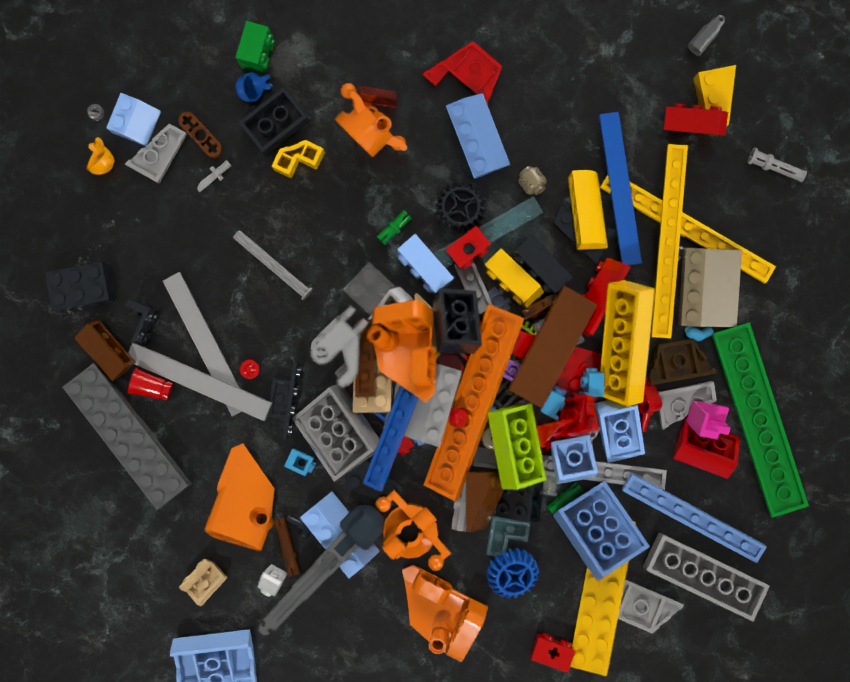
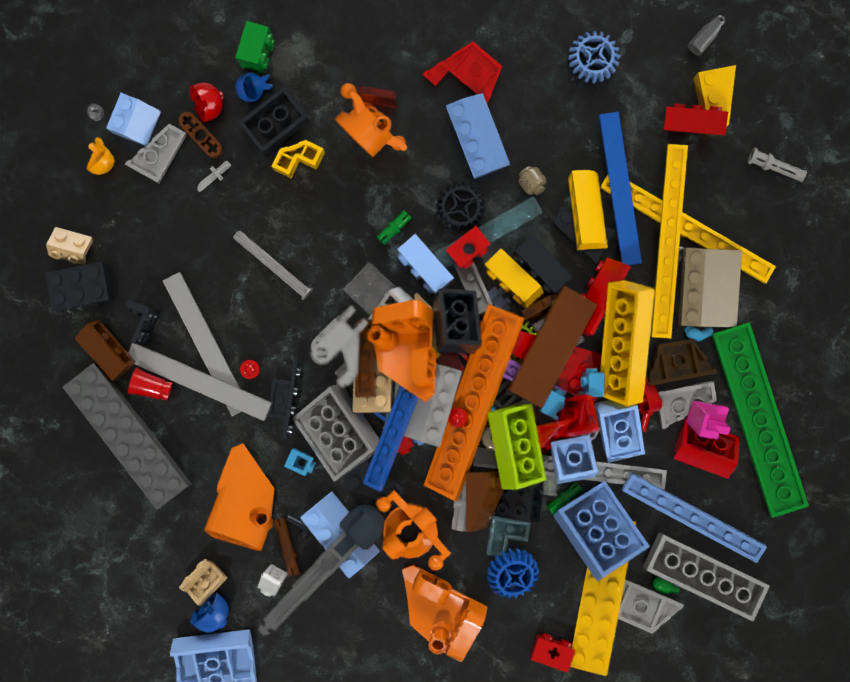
none -> tan bracket [46,227,93,265]
none -> red cylinder [189,82,225,122]
none -> blue cylinder [190,592,229,632]
none -> medium blue gear [568,31,620,83]
none -> green cylinder [653,576,680,595]

